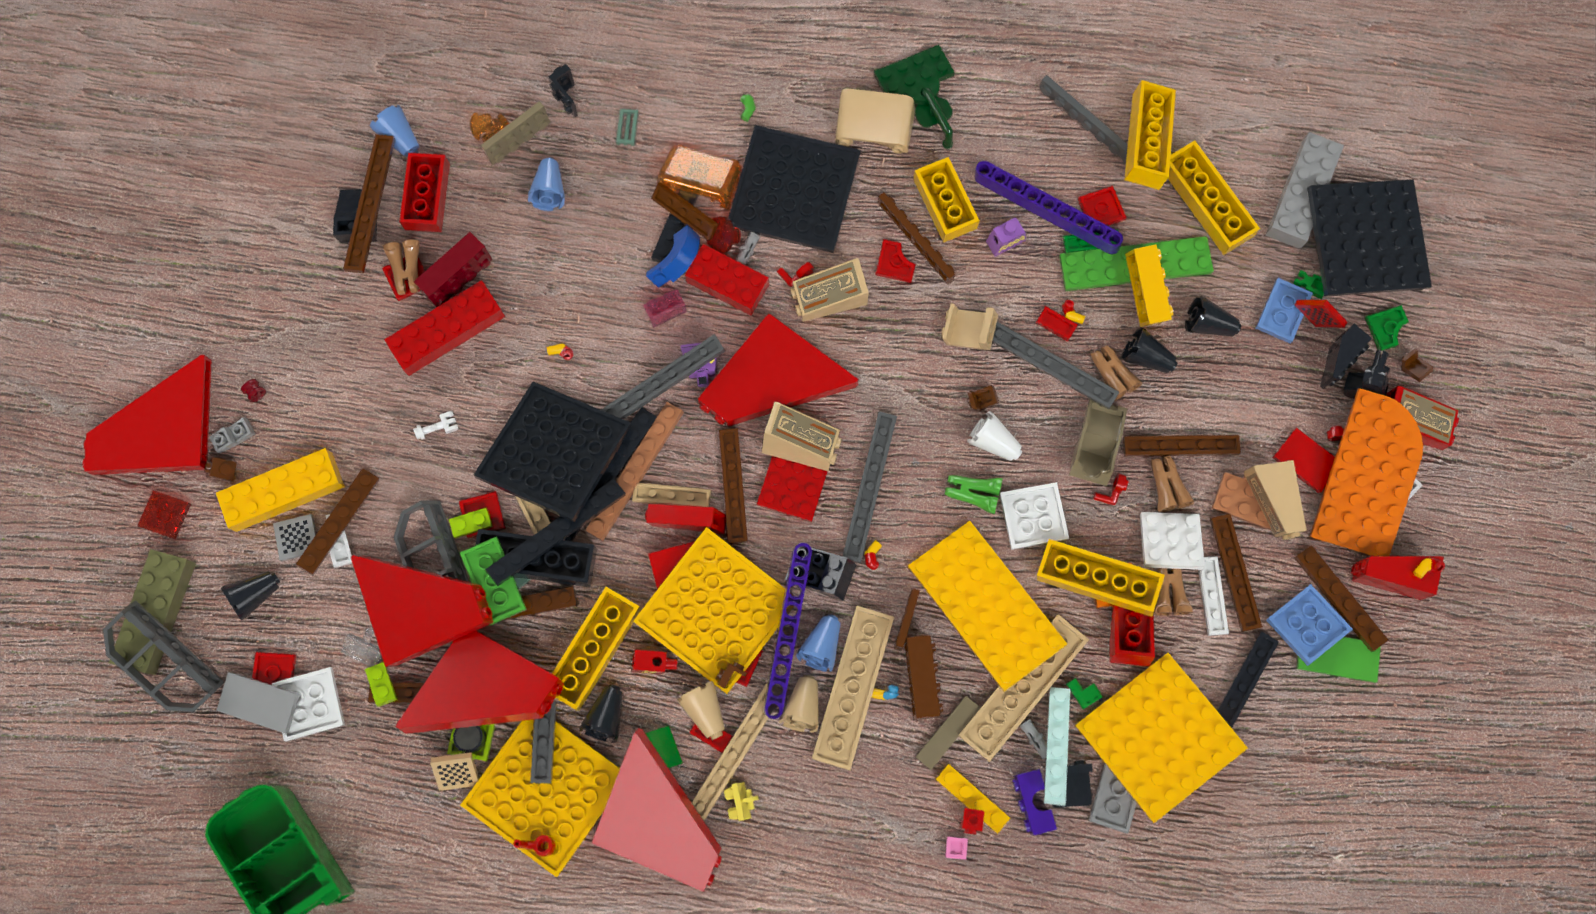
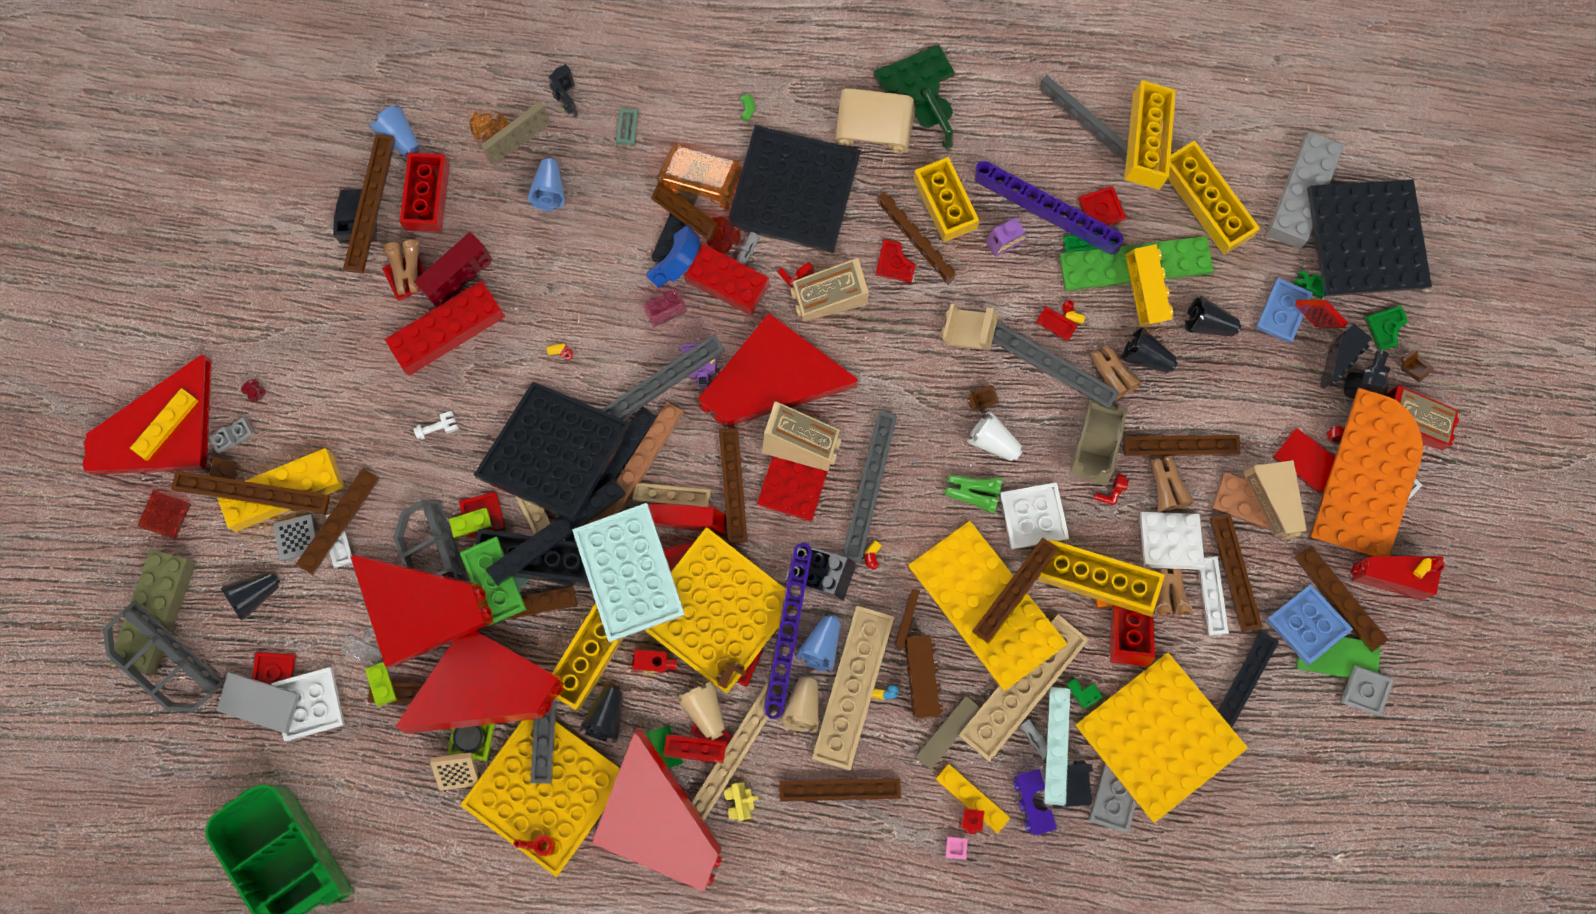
none -> yellow plate [130,388,198,461]
none -> reddish brown plate [171,470,331,515]
none -> light aqua plate [572,503,685,642]
none -> red plate [664,735,727,764]
none -> reddish brown plate [780,778,901,802]
none -> reddish brown plate [972,538,1059,645]
none -> light grey tile [1341,665,1394,717]

